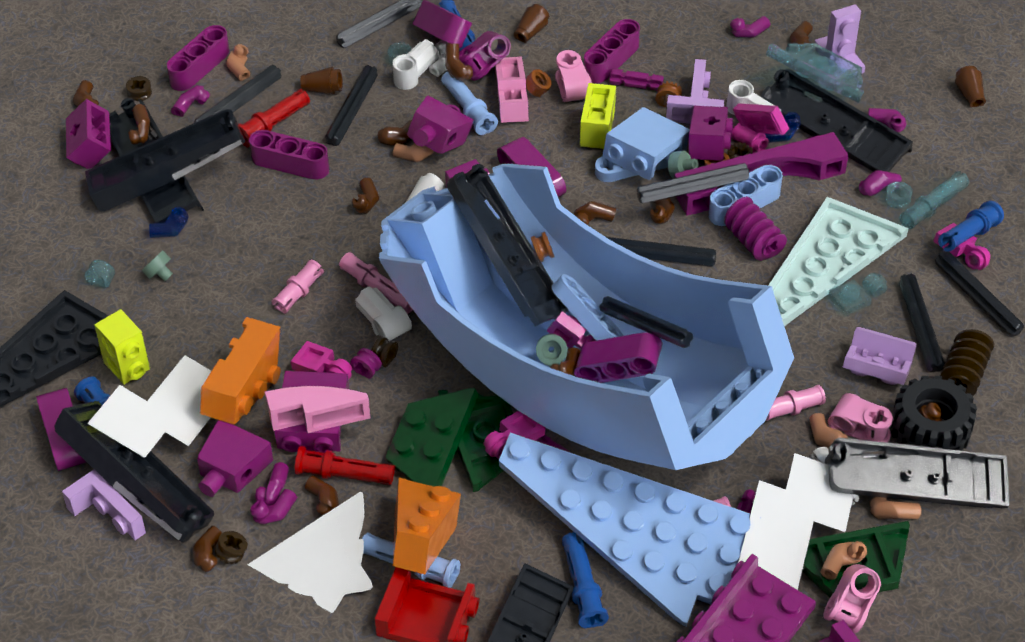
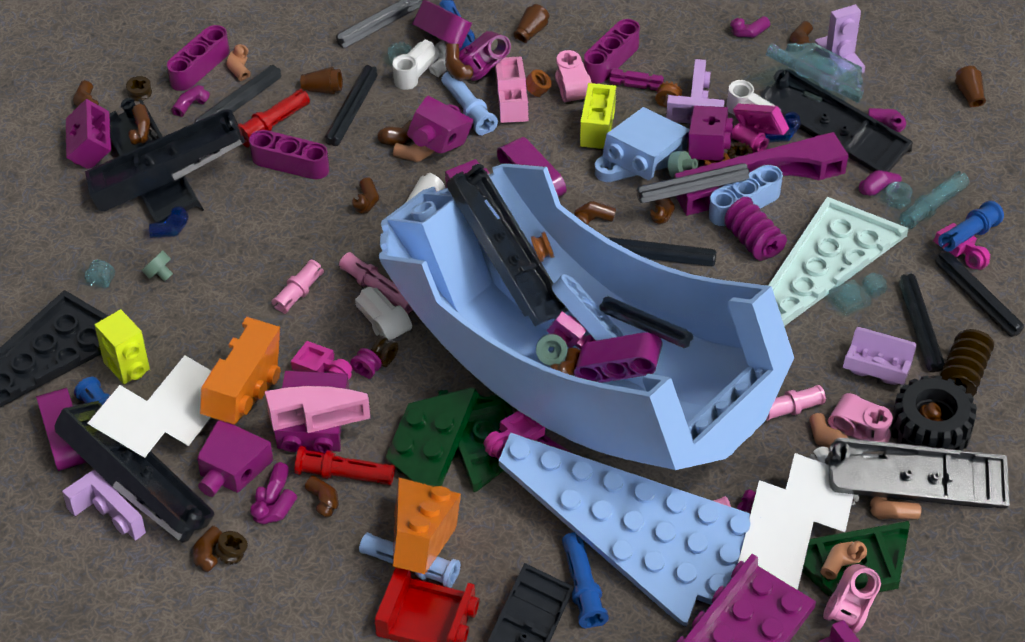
white sticker [247,492,373,613] -> none

